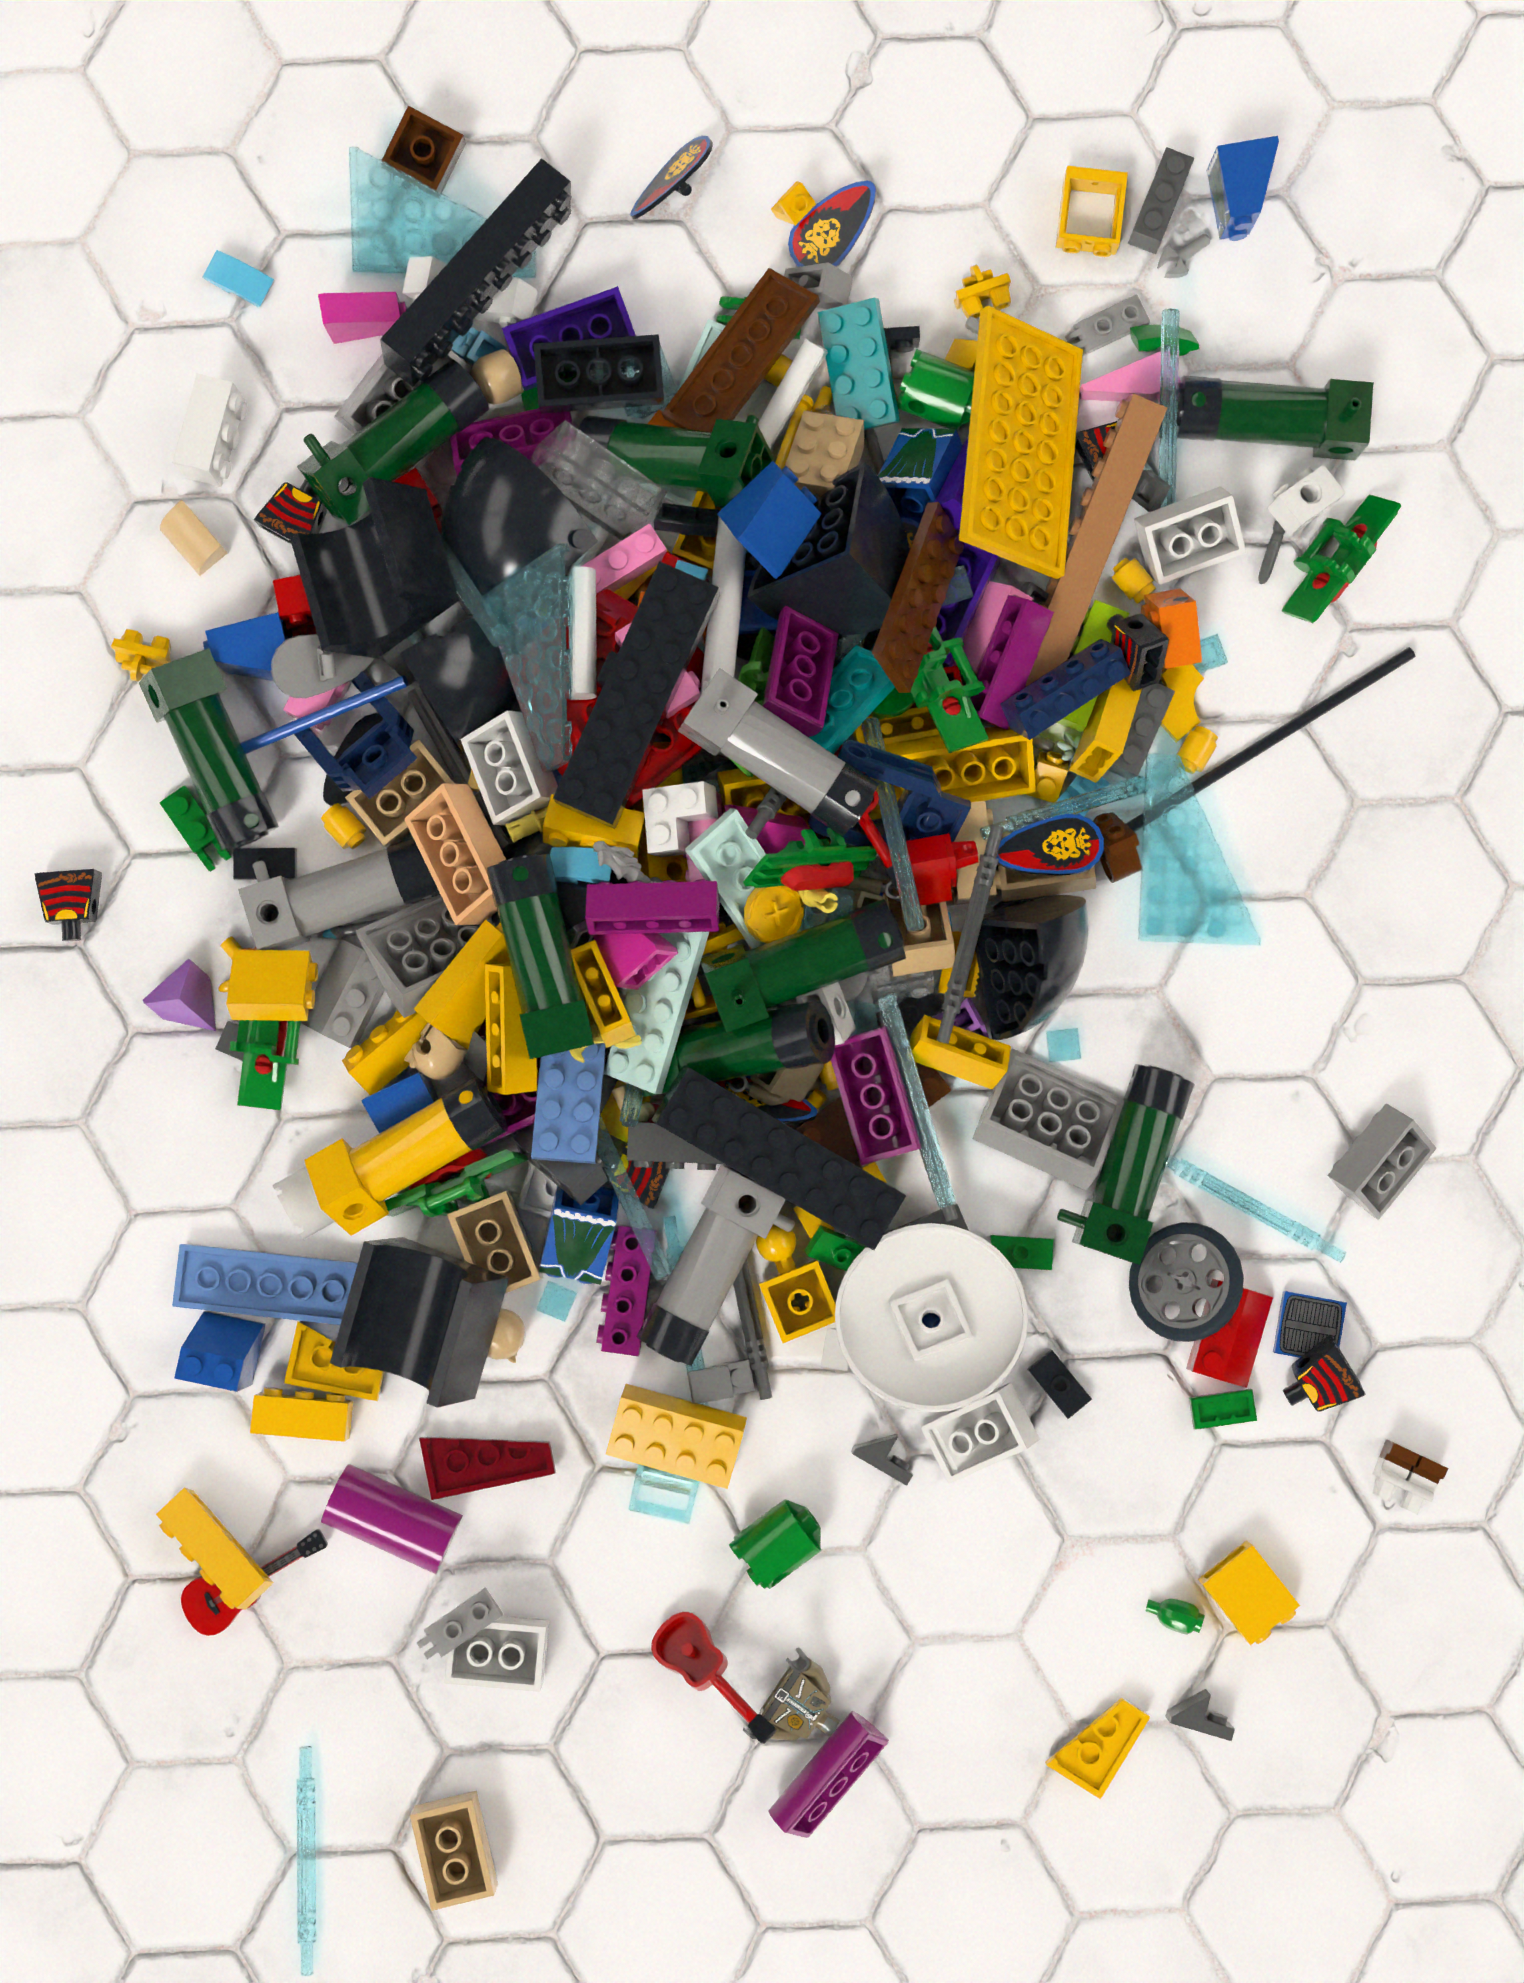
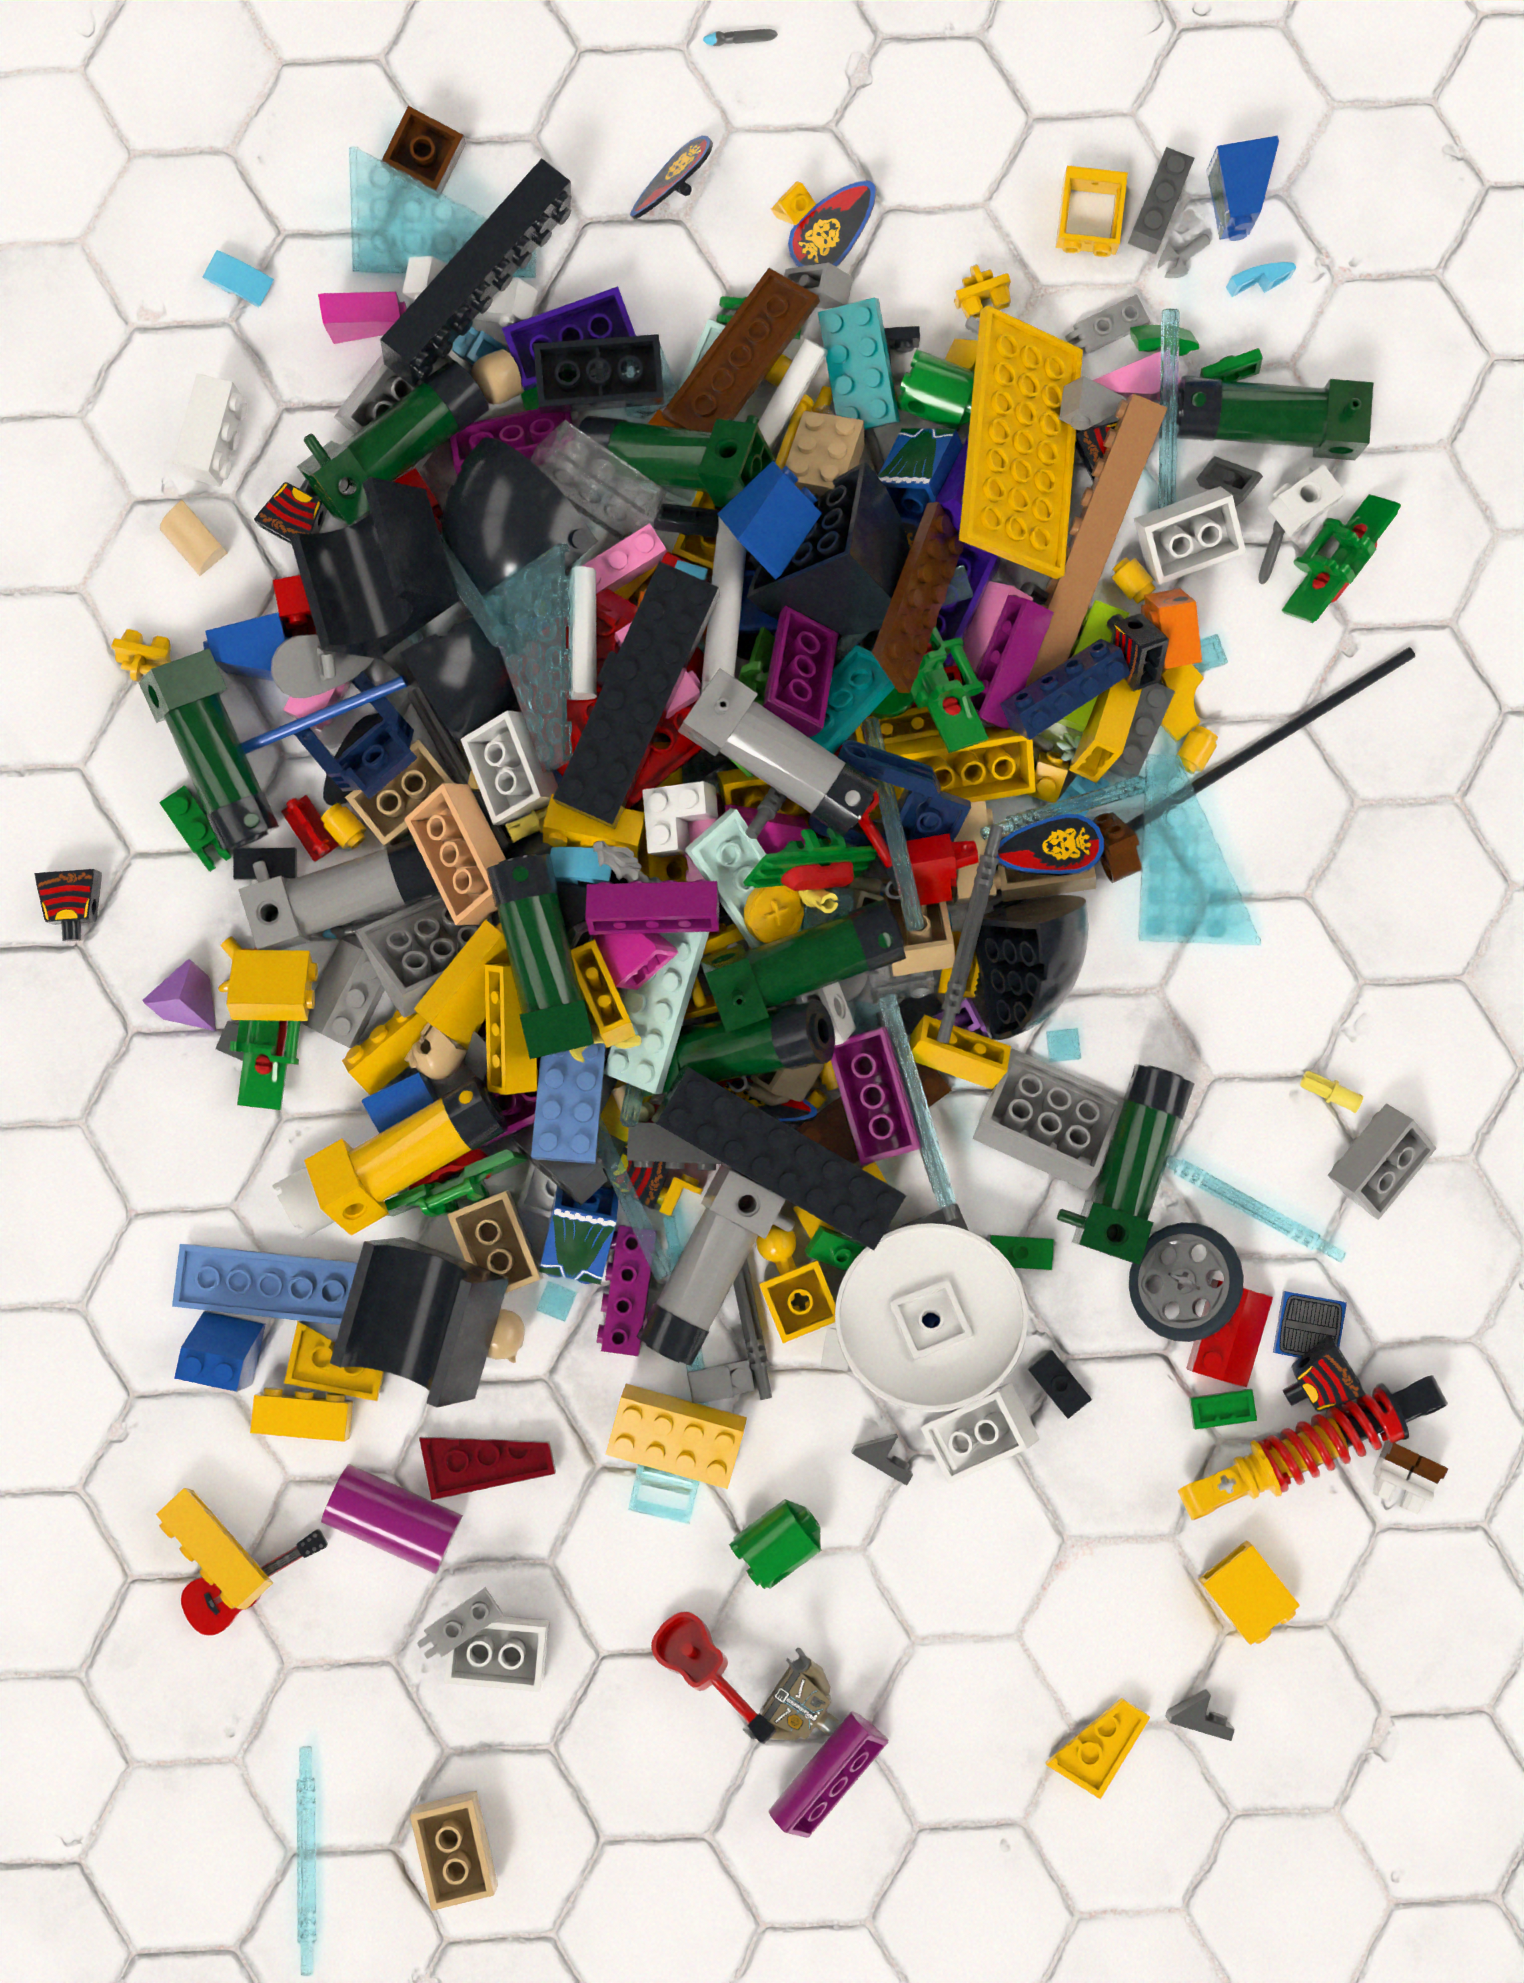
dark grey tile [1132,470,1171,512] -> none
green plant [1145,1598,1205,1635] -> none
none -> red hinge [281,794,340,863]
none -> yellow bracket [656,1174,703,1216]
none -> dark grey piece [703,29,778,46]
none -> light grey slope [1059,376,1126,431]
none -> piece [1178,1375,1448,1520]
none -> dark grey slope [1196,456,1263,507]
none -> green plate [1200,348,1263,381]
none -> medium azure slope [1226,262,1297,297]
none -> light yellow axle [1300,1071,1364,1113]

